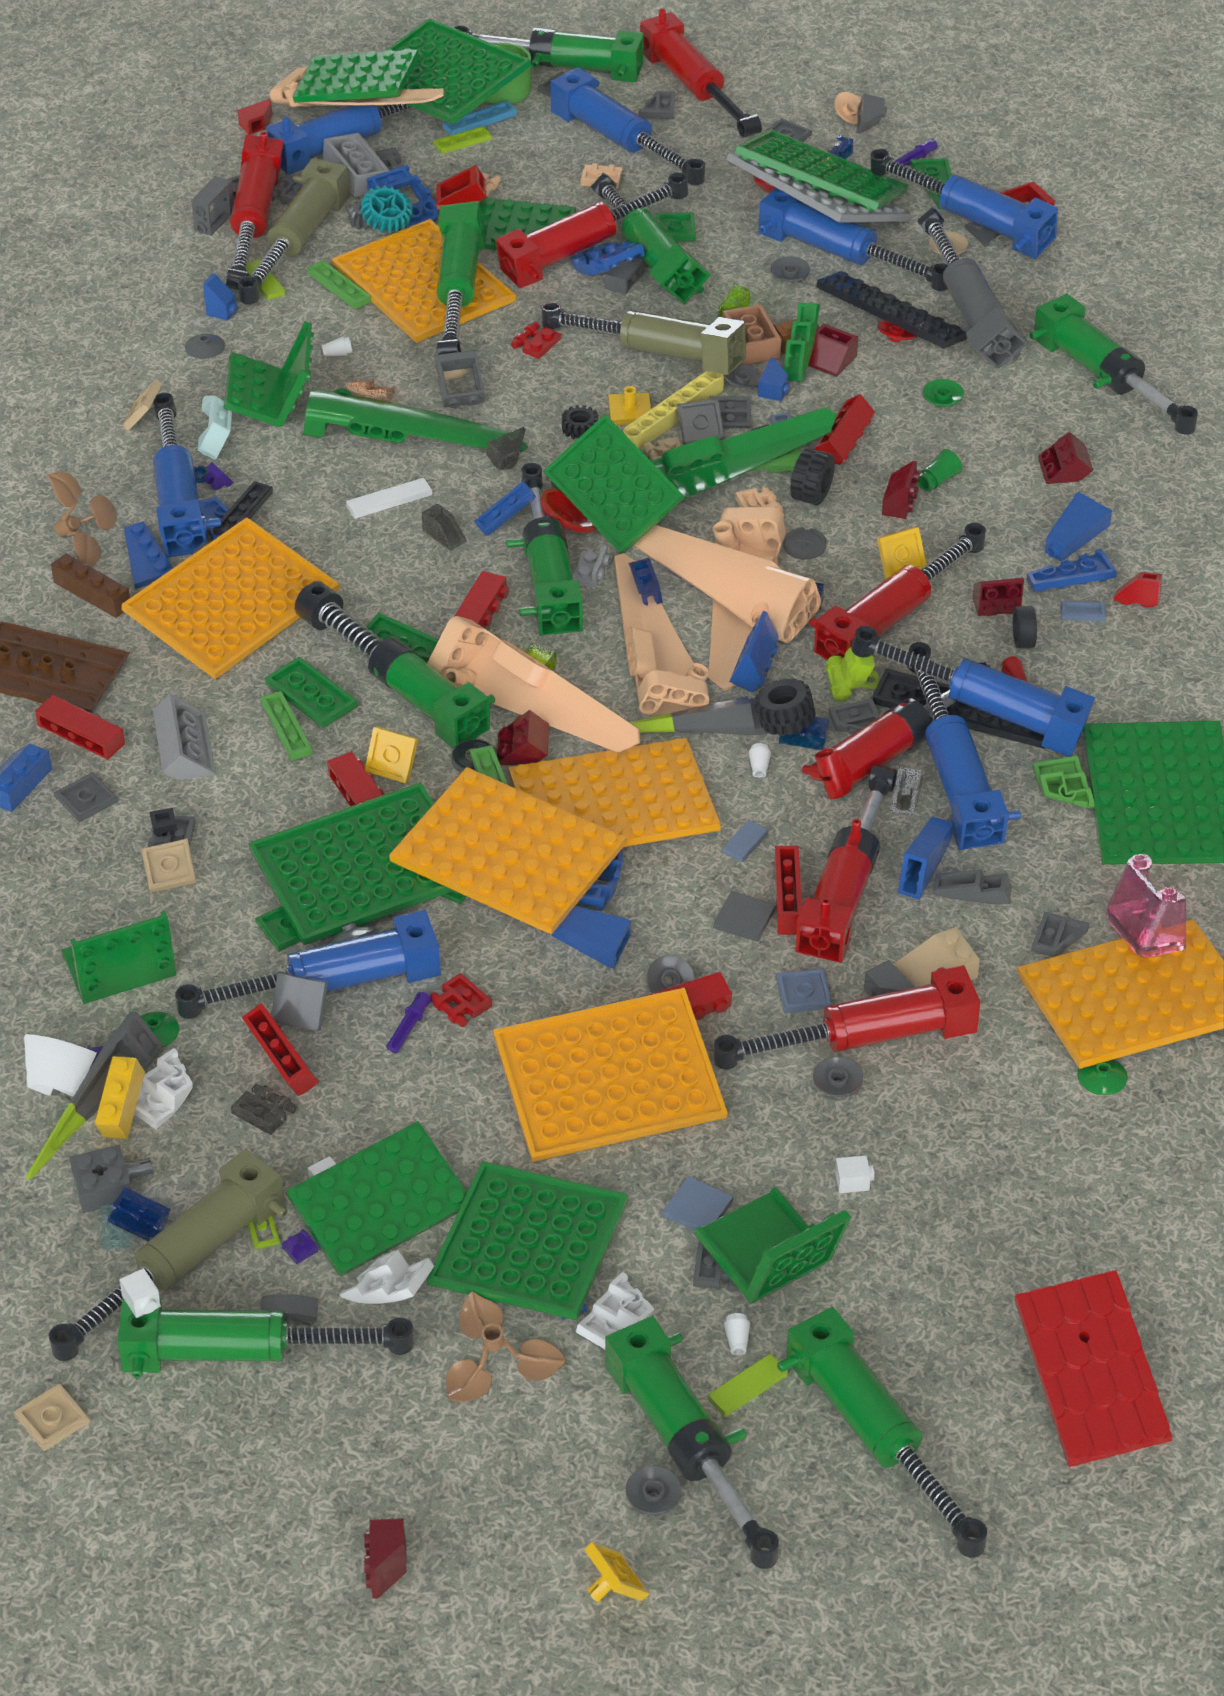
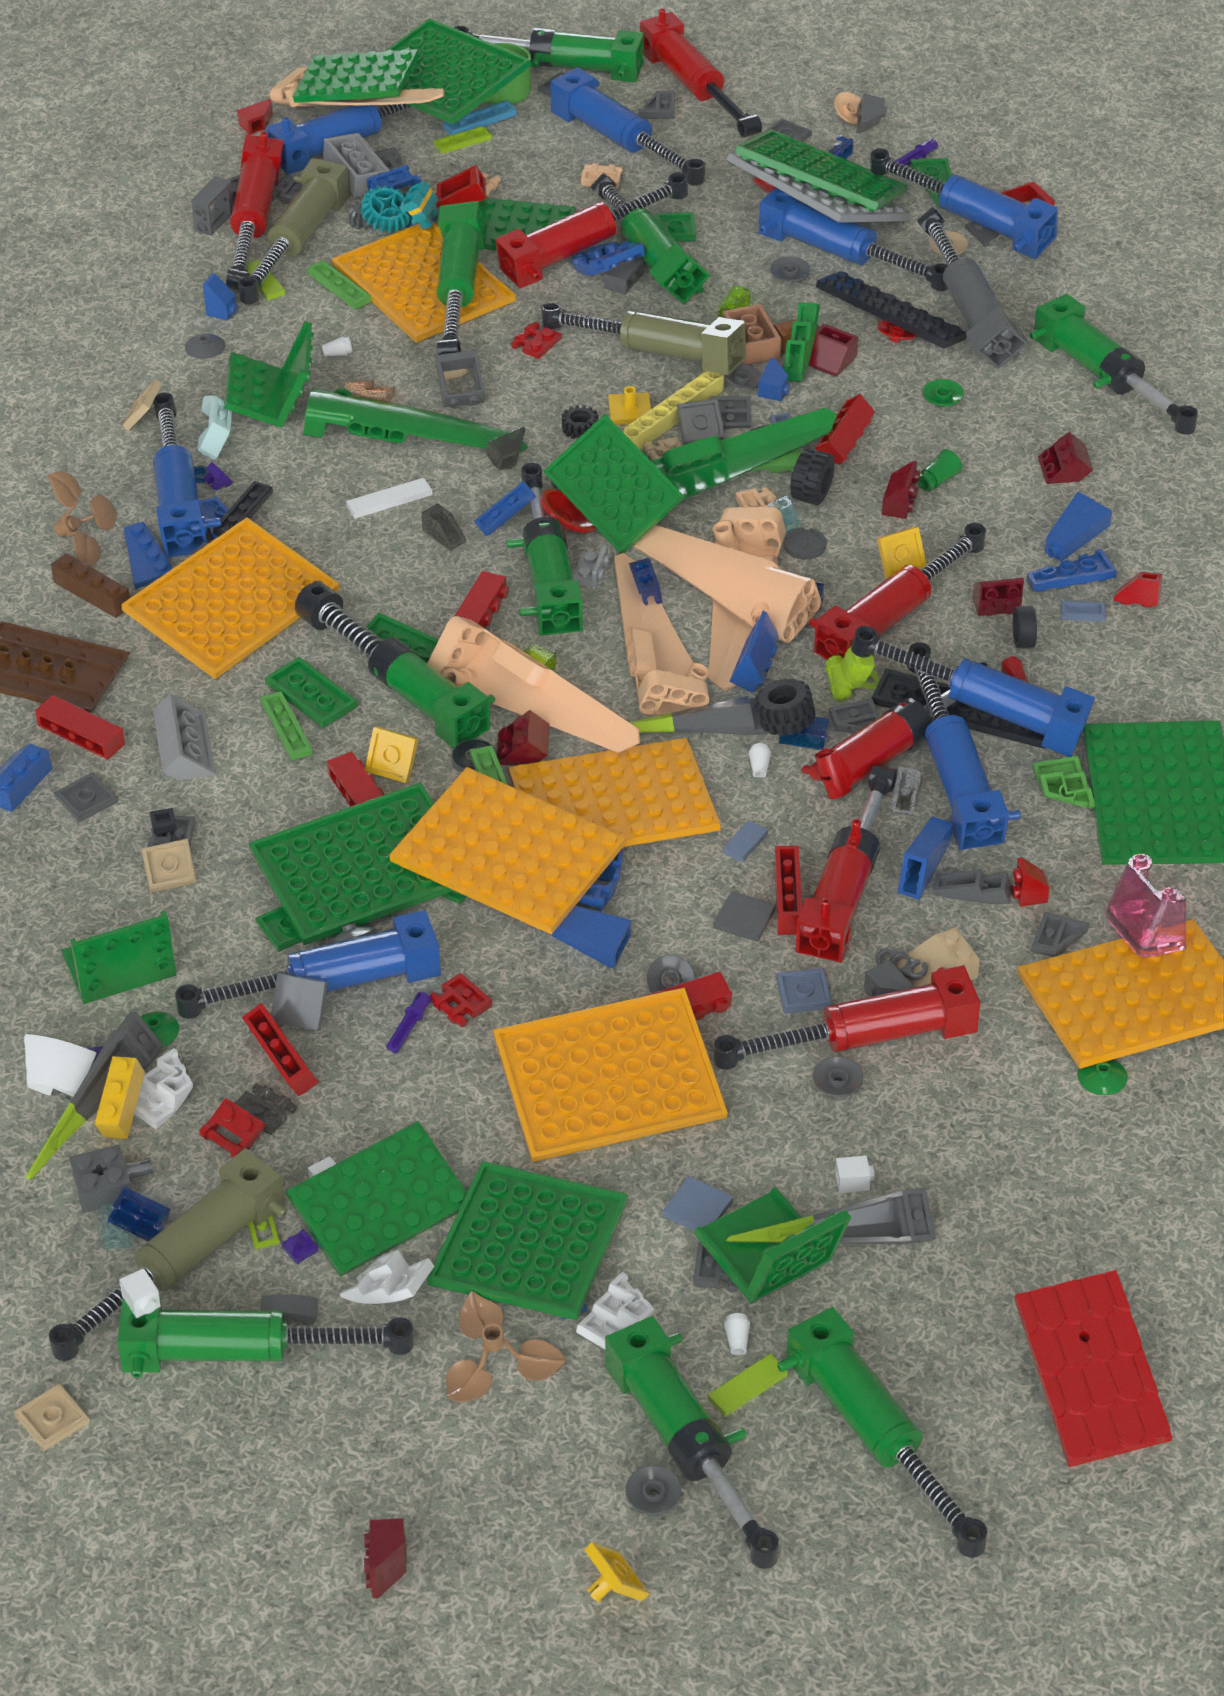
none -> red plate [199,1098,266,1158]
none -> teal hips [399,180,440,230]
none -> dark grey plate [726,1188,936,1245]
none -> clear light blue brick [767,496,801,533]
none -> dark grey piece [875,947,928,981]
none -> red slope [1011,857,1050,907]

